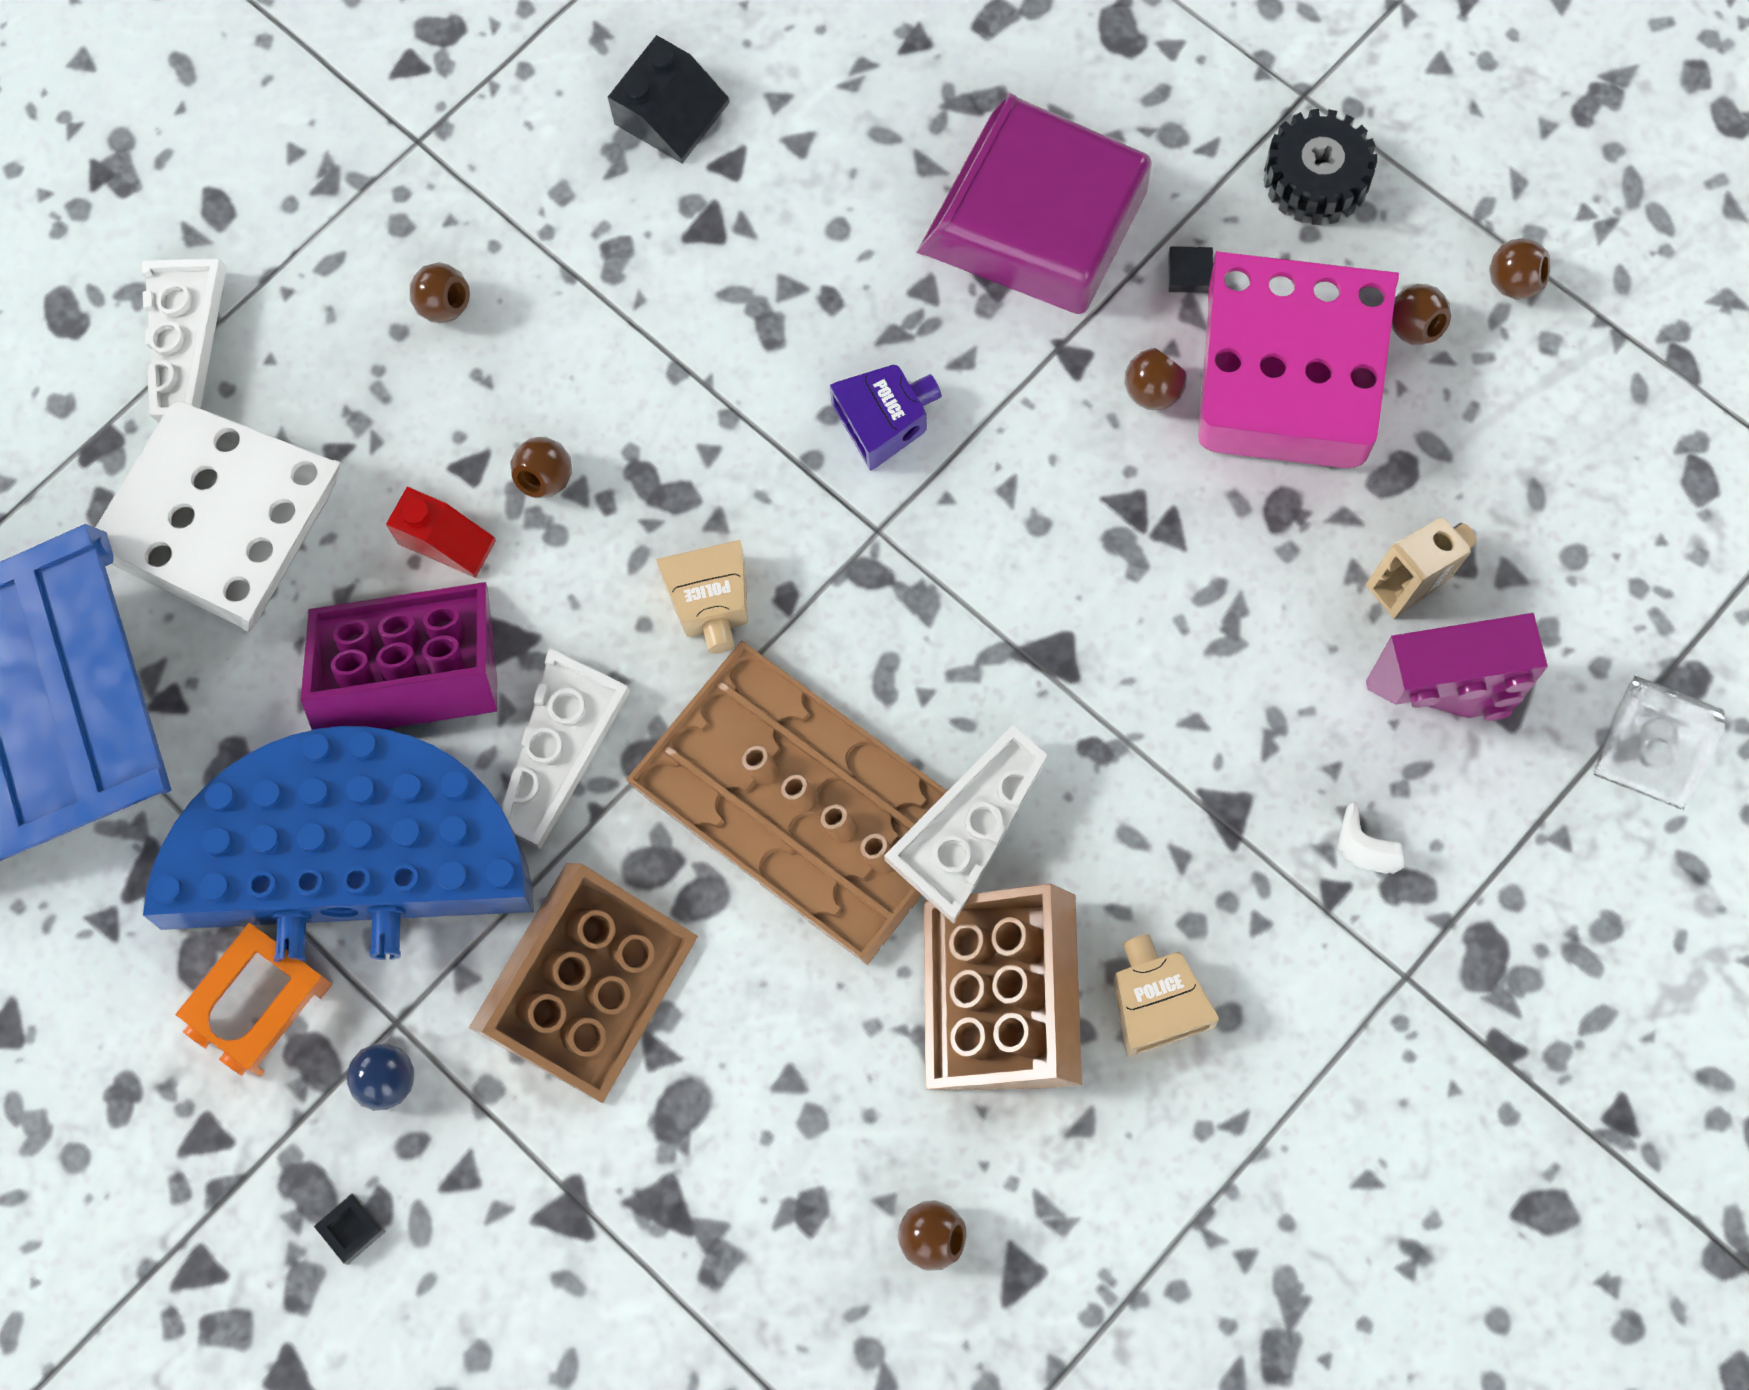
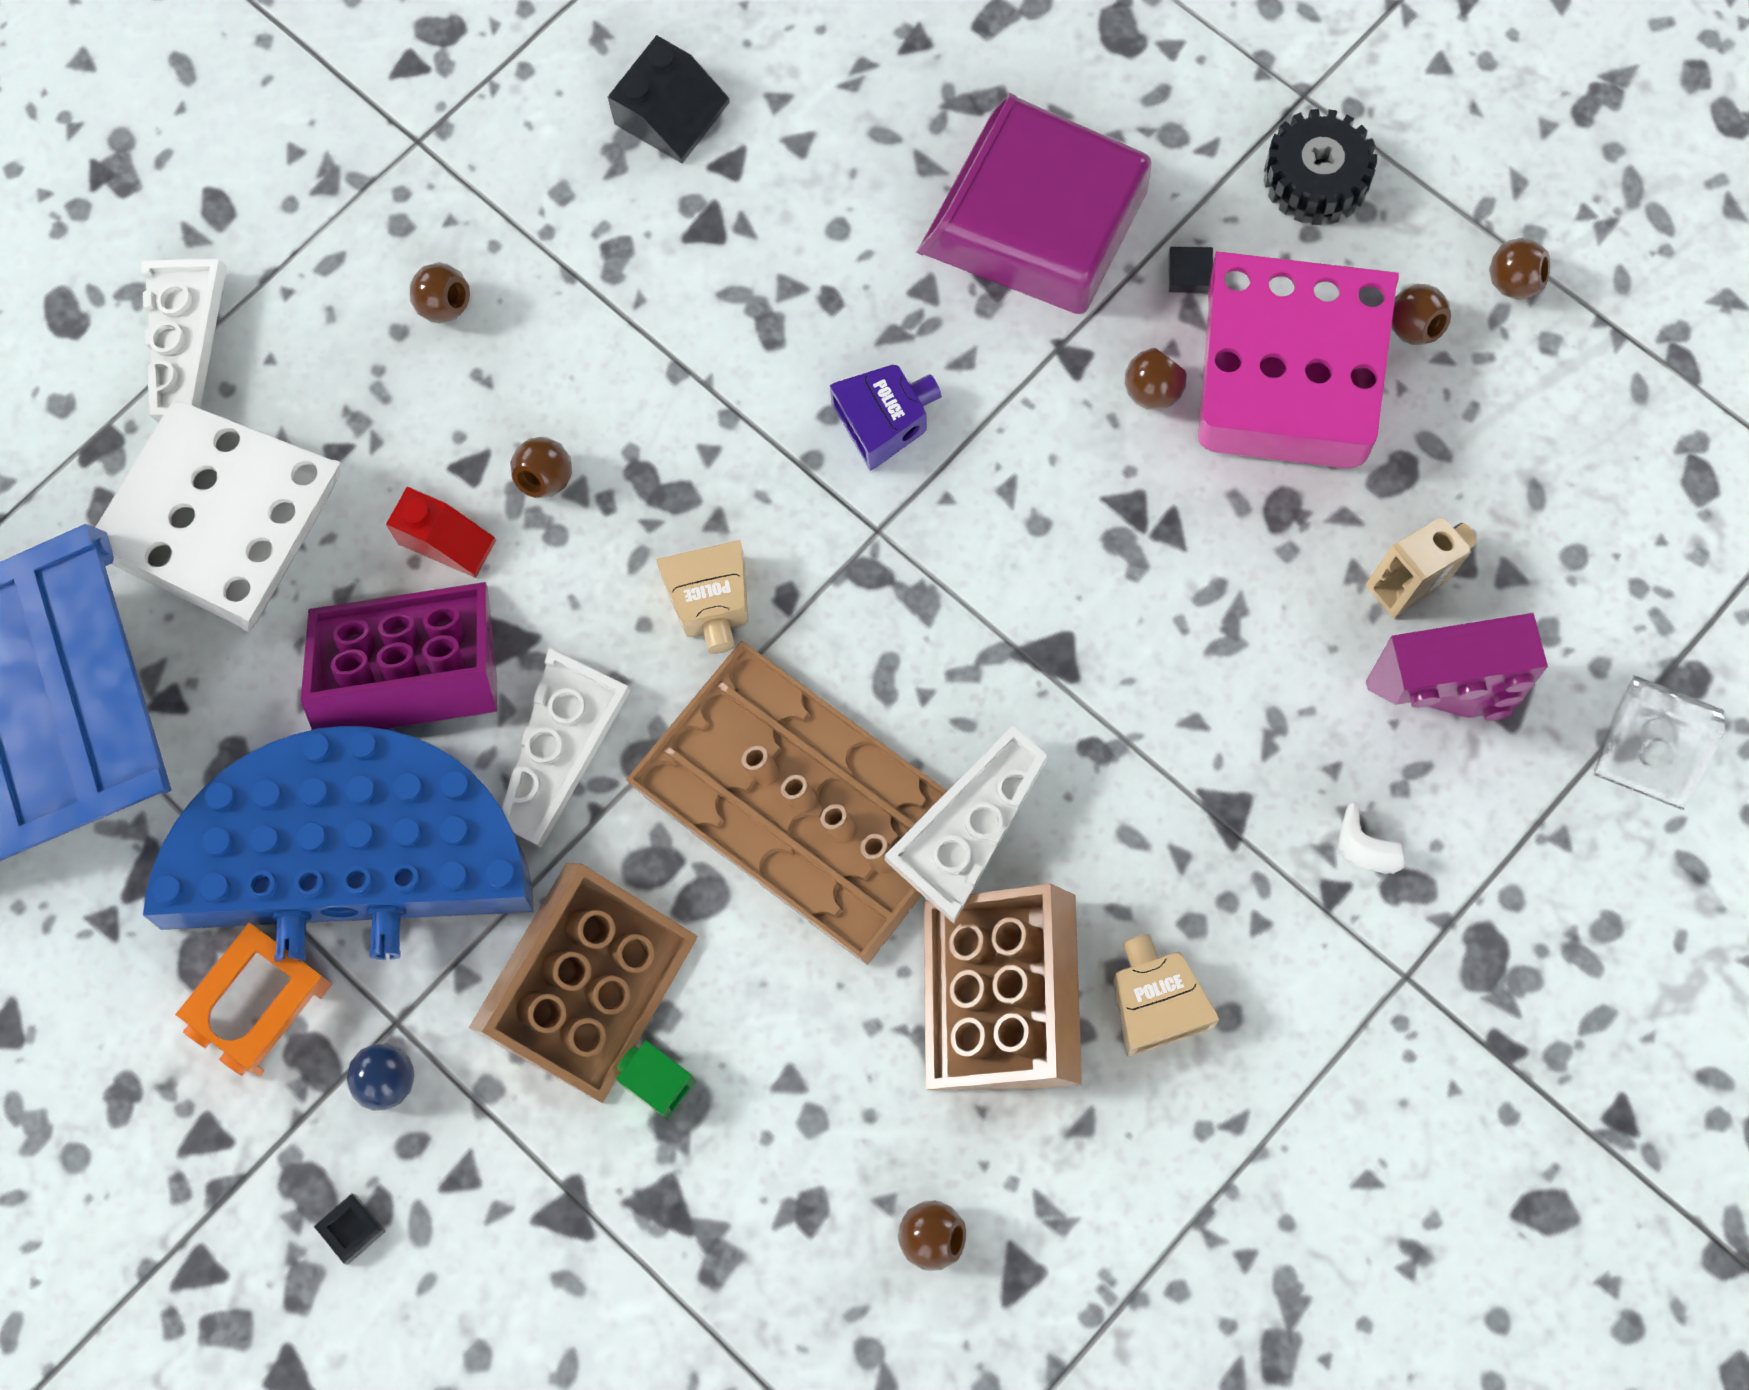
none -> green brick [616,1040,697,1120]

